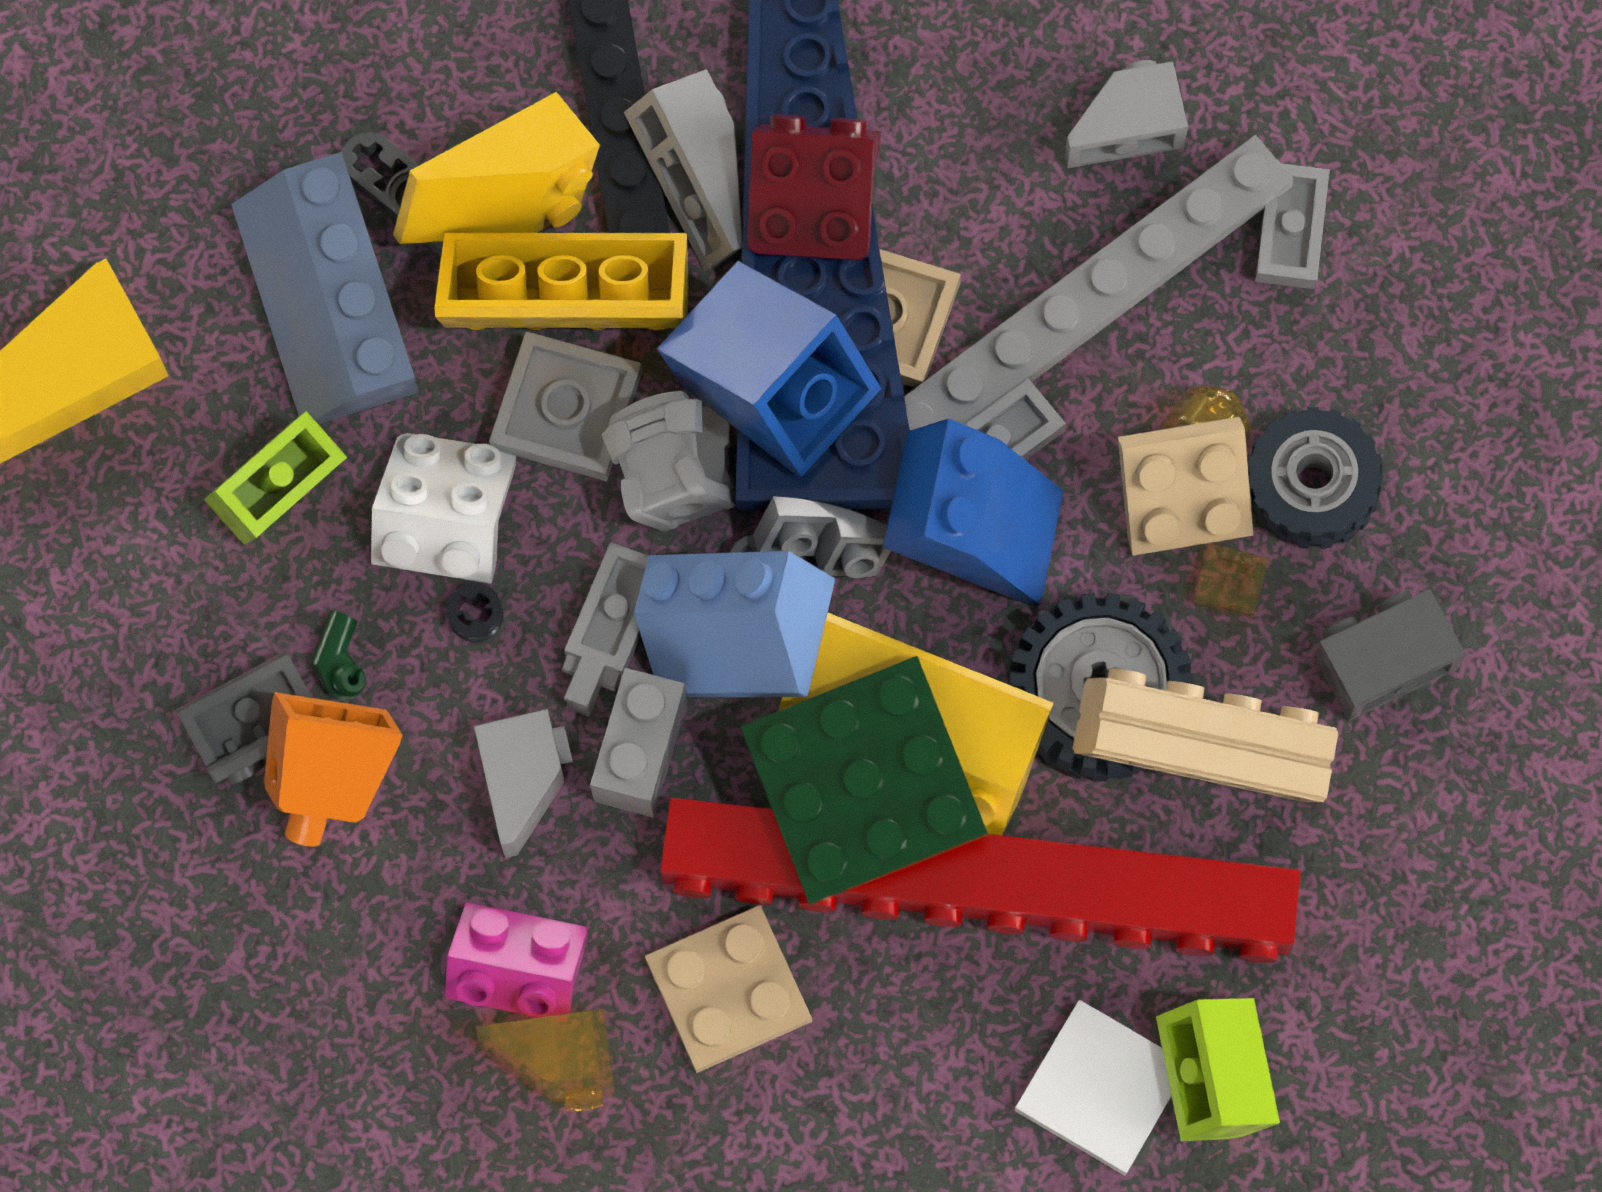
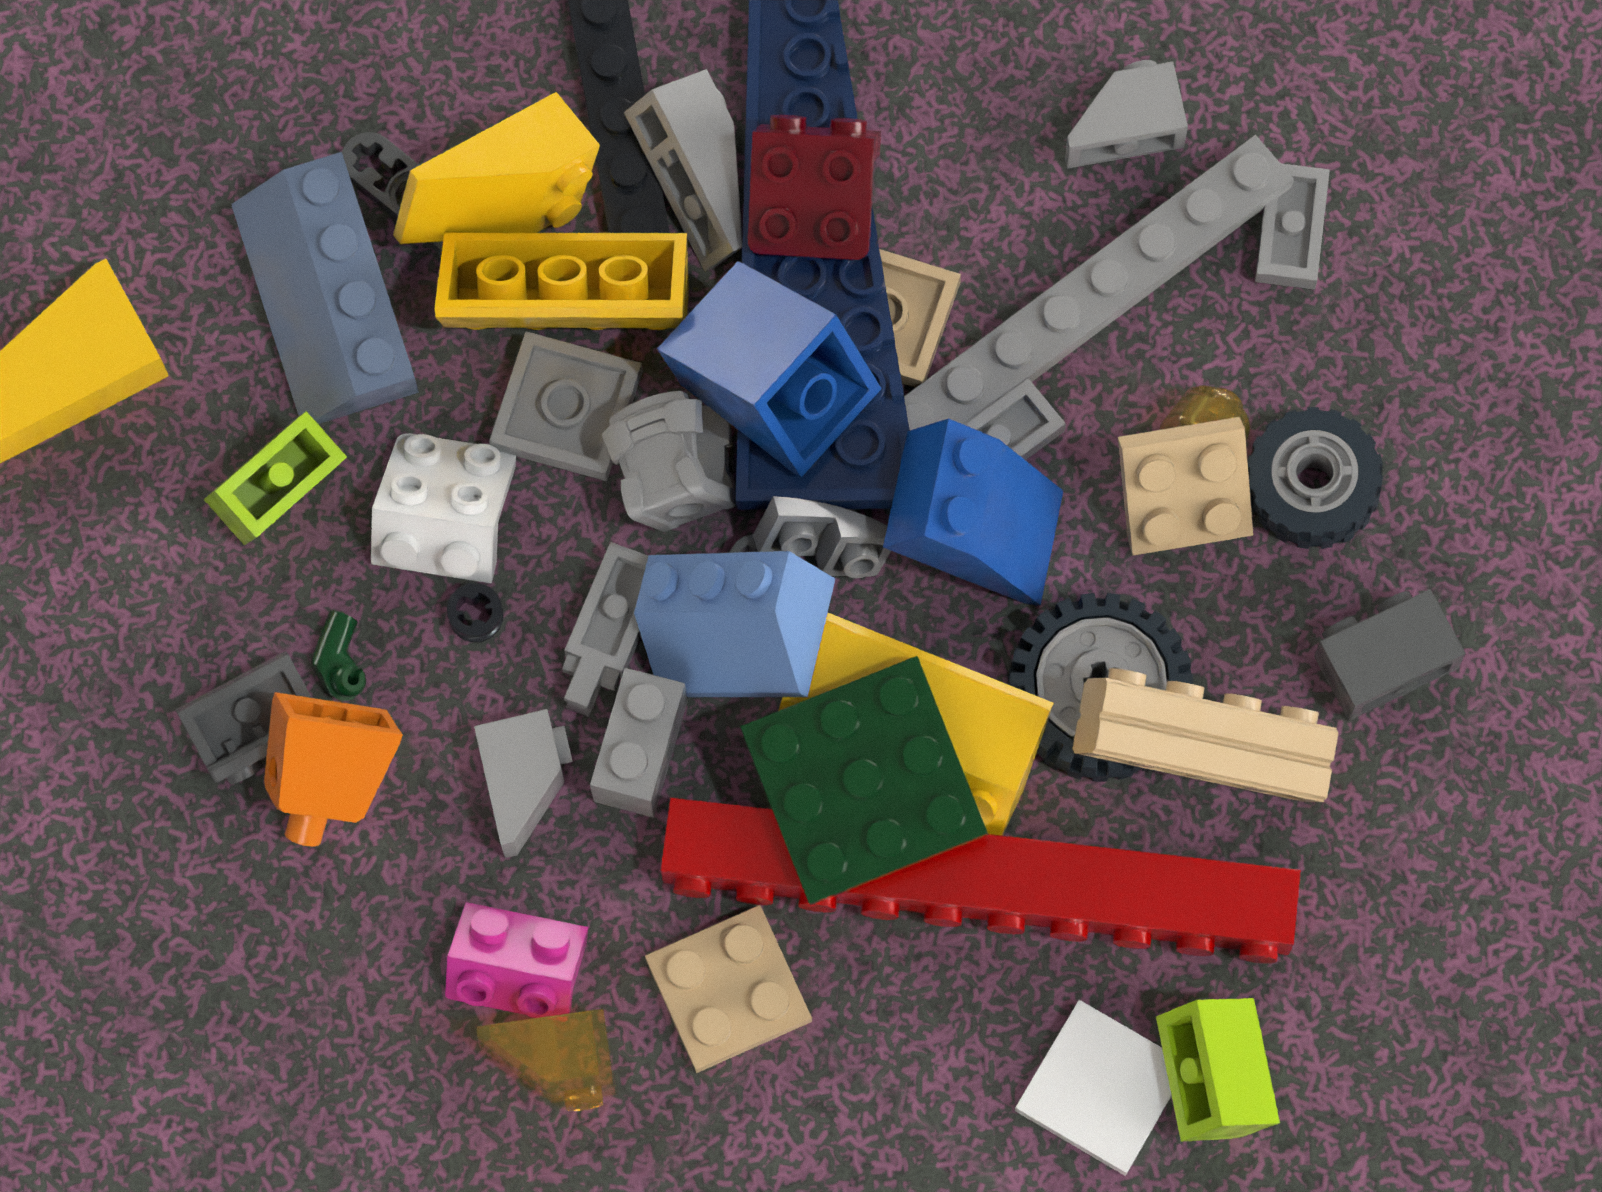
clear yellow tile [1193,543,1269,619] -> none

